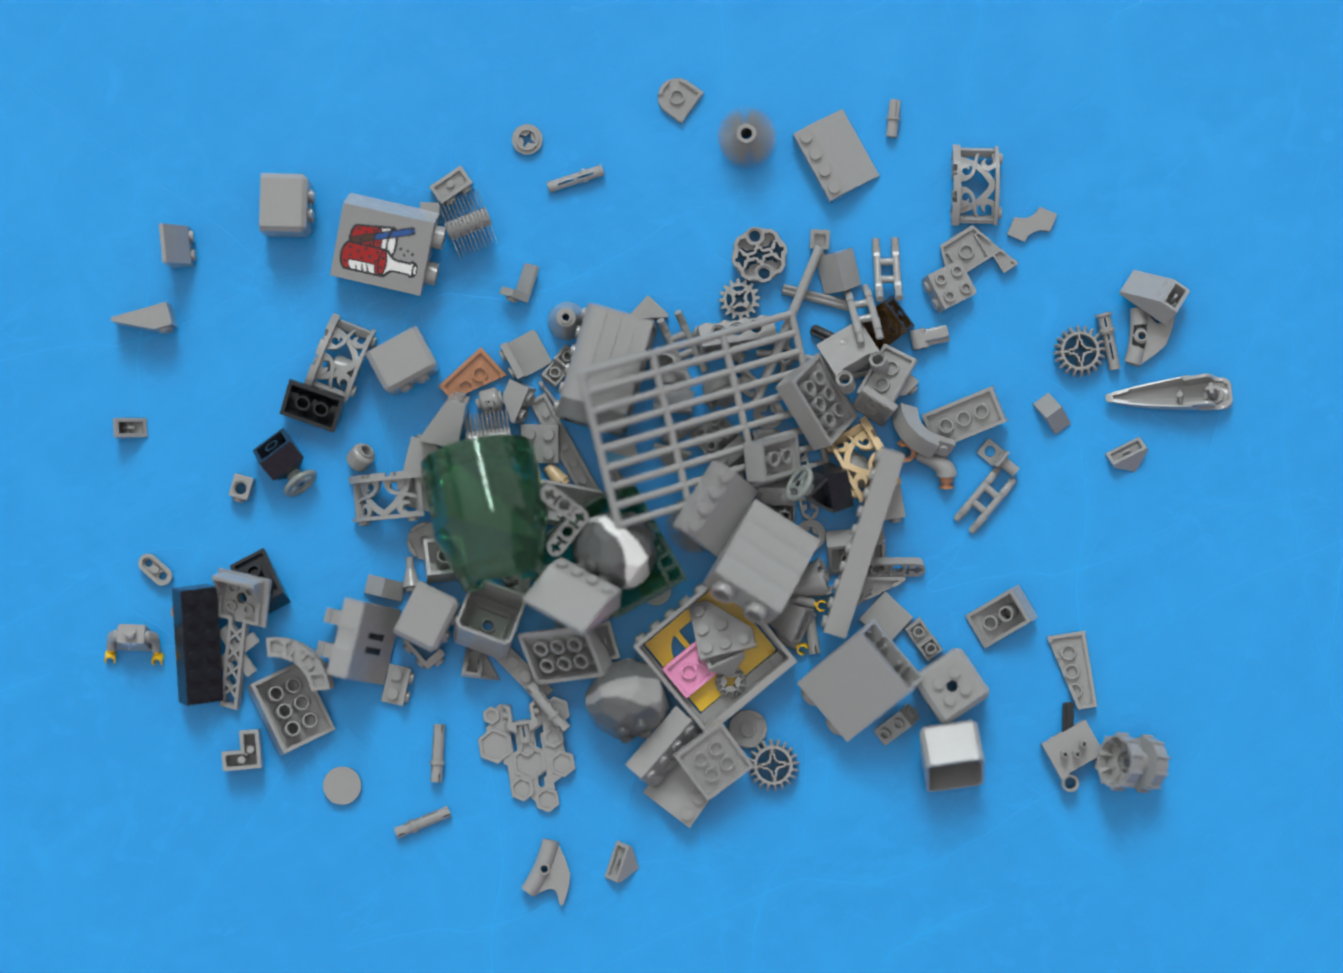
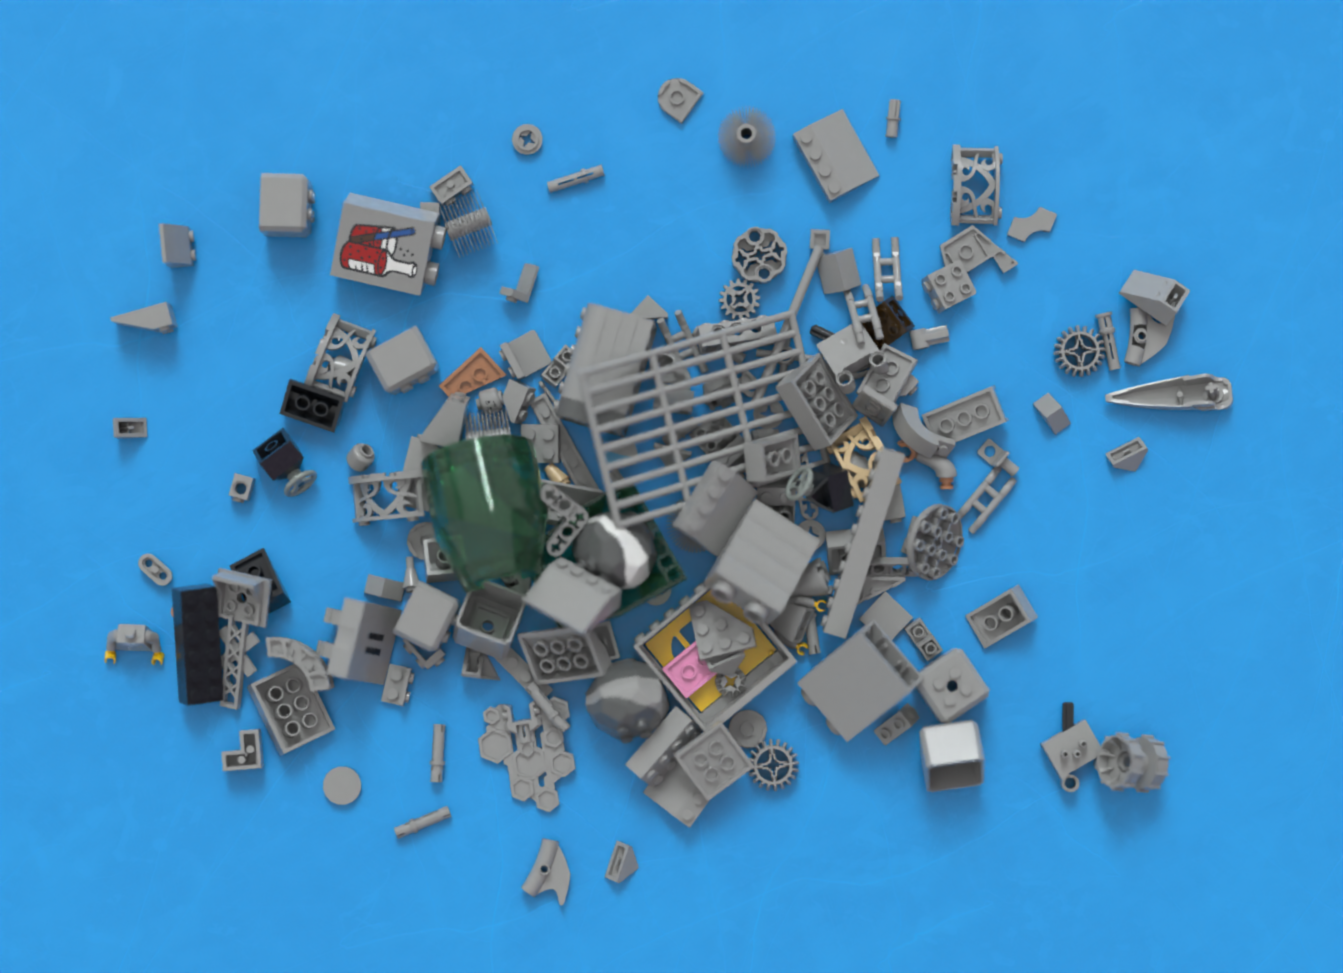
light grey cone [548,302,583,340] -> none
light grey axle [782,284,849,311] -> none
light grey wing [1047,630,1097,710] -> none
none -> light grey bracket [901,504,964,580]

